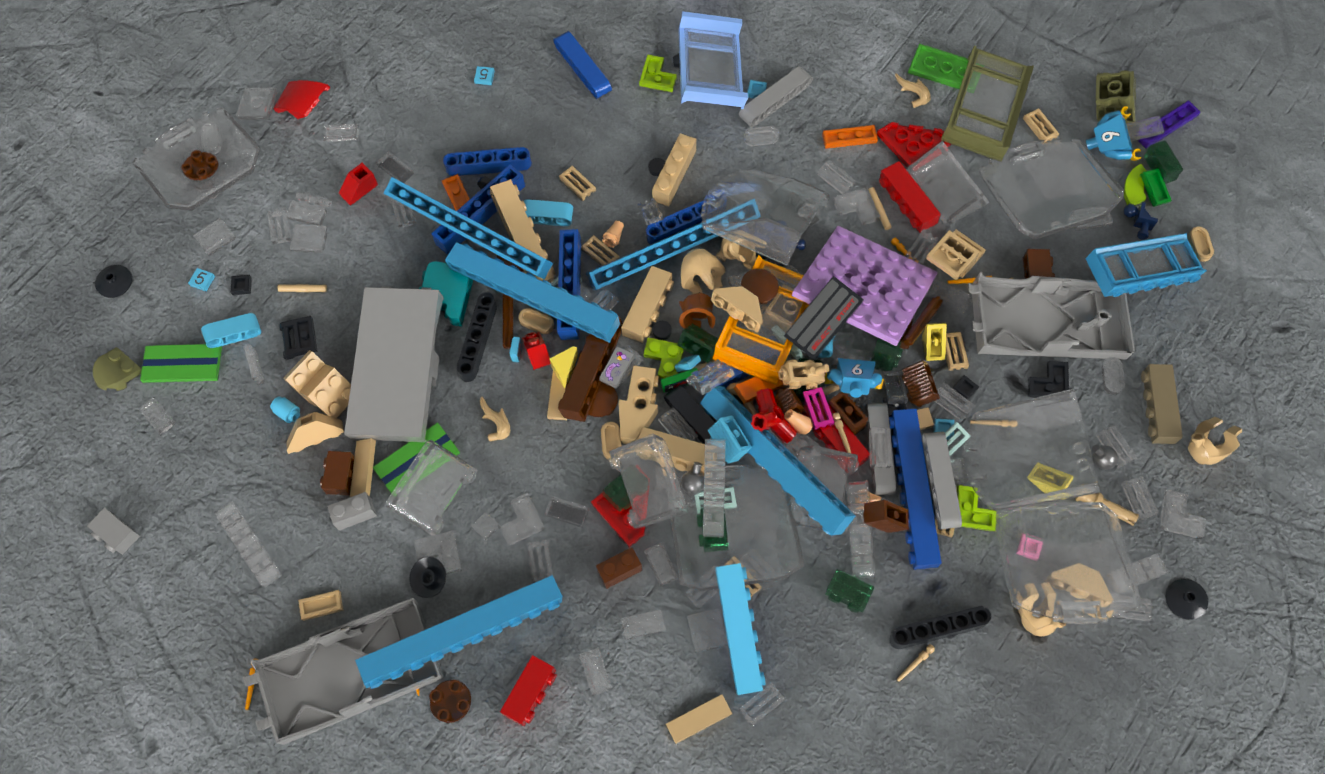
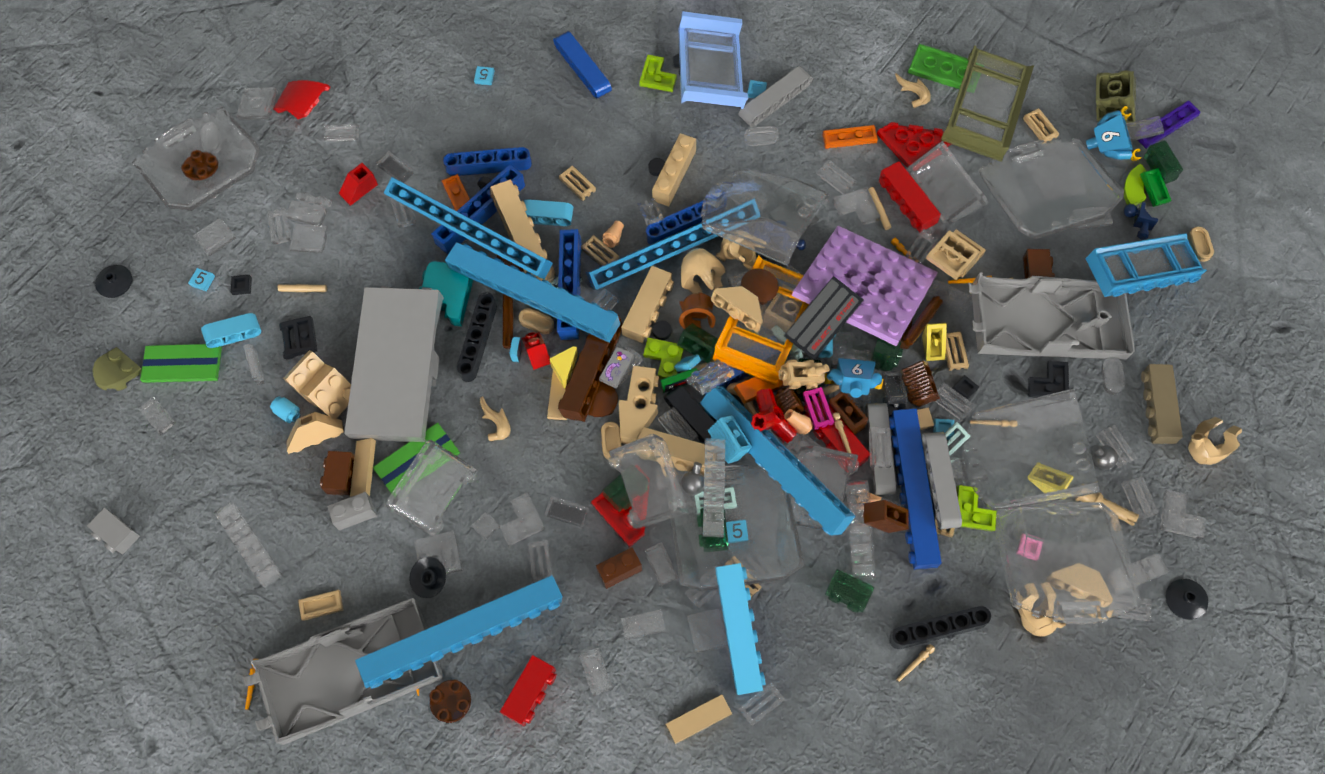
none -> medium azure tile [726,520,749,543]

